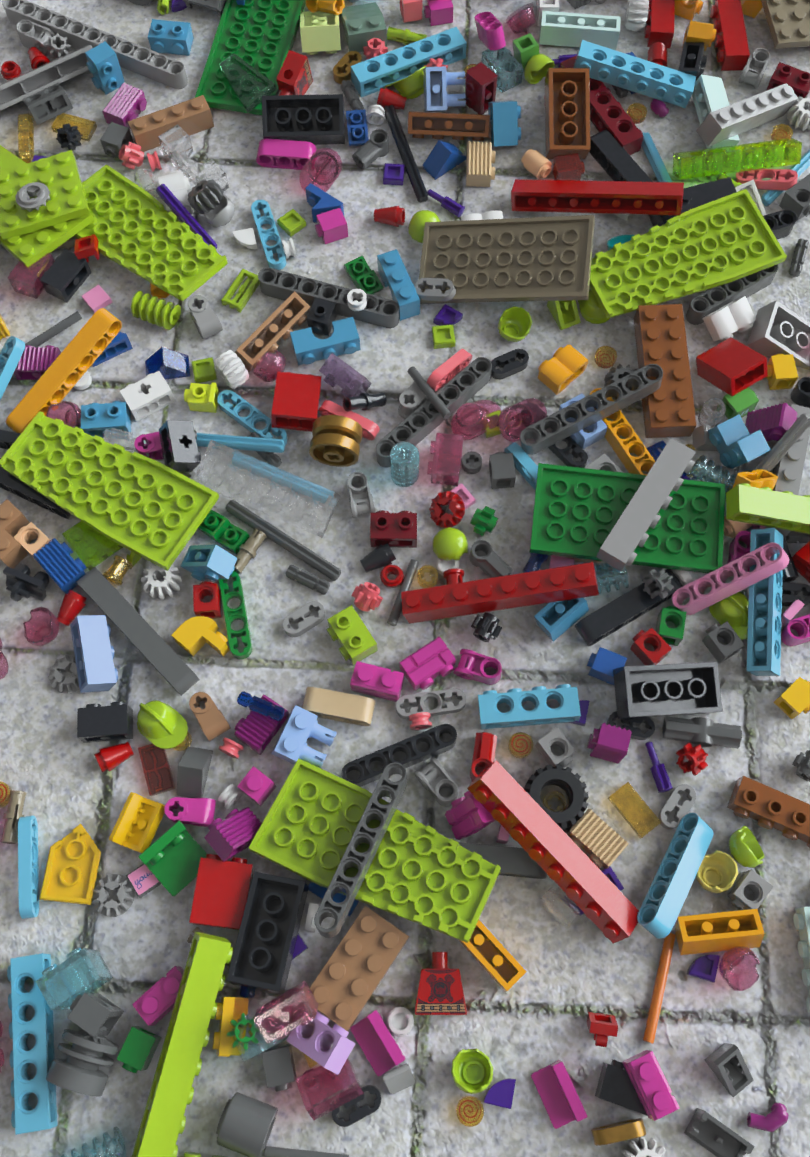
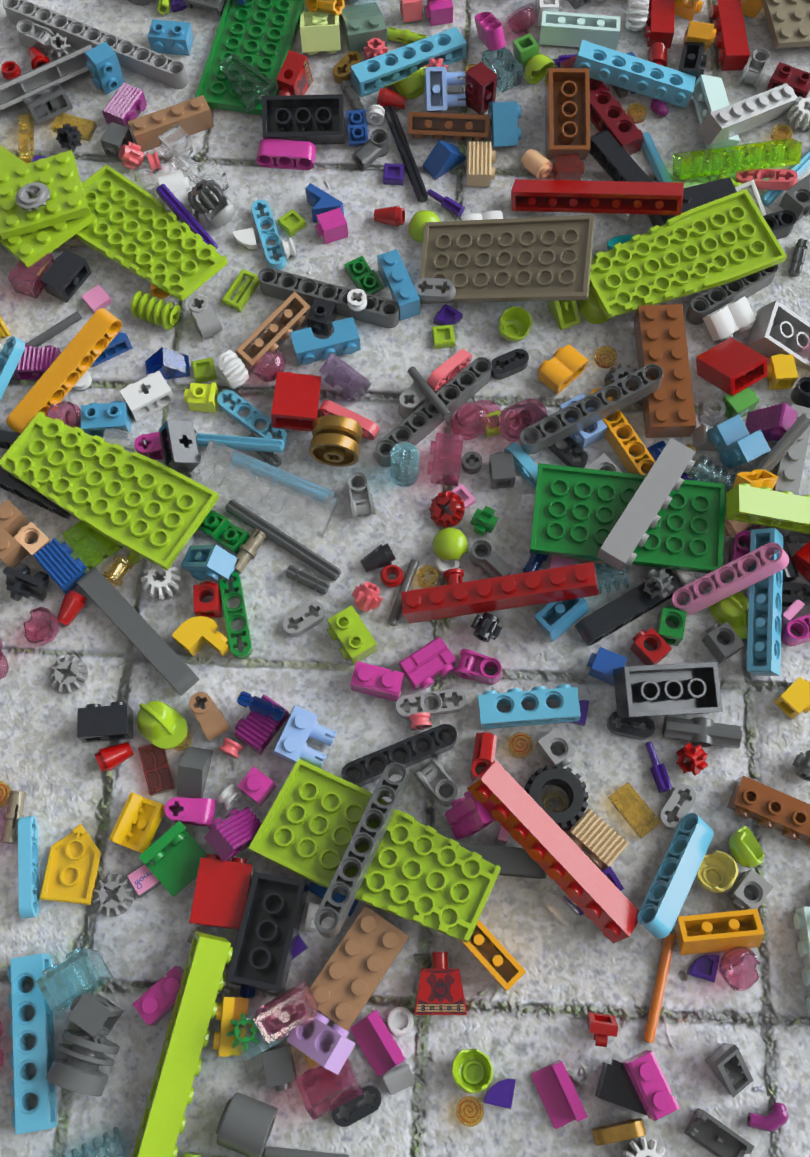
brick [70,615,118,693] -> none
red tile [74,234,100,263] -> none
green brick [117,1026,162,1073] -> none
clear pink piece [299,148,342,192] -> none
tan beam [302,687,376,726] -> none
black pin [343,392,387,411] -> none
dark red brick [370,510,417,548] -> none
magenta brick [587,723,632,764] -> none

